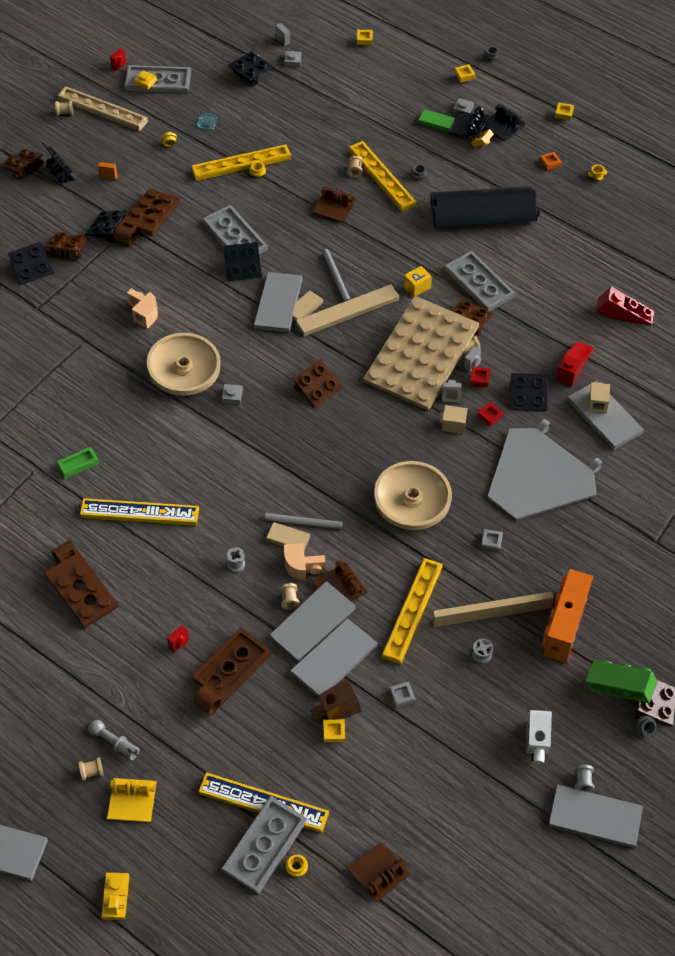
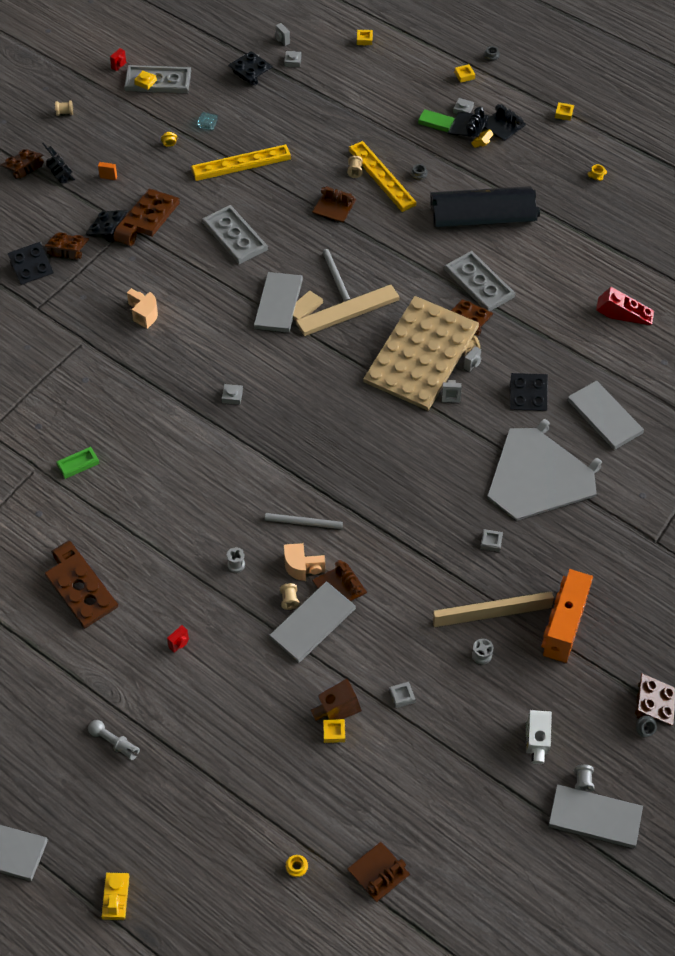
tan tile [57,86,148,131] -> none
tan bush [79,757,104,781] -> none
tile [80,498,199,526] -> none
yellow hinge [107,778,157,822] -> none
tan dish [147,333,220,396] -> none
reddish brown hinge [192,627,271,715] -> none
tile [199,772,329,833] -> none
light grey tile [221,796,308,895] -> none
black hinge [223,242,262,281] -> none
yellow plate [249,162,266,177] -> none
tan tile [266,522,310,550] -> none
light grey tile [291,618,377,698] -> none
reddish brown hinge [293,359,343,408] -> none
tan dish [374,461,452,530] -> none
yellow tile [382,558,443,665] -> none
yellow brick [403,266,432,297] -> none
tan brick [439,405,468,434] -> none
red plate [470,367,491,387] -> none
red plate [477,402,504,427] -> none
orange tile [539,152,562,171] -> none
red slope [555,341,594,387] -> none
bright green brick [586,660,657,703] -> none
tan brick [588,382,610,413] -> none

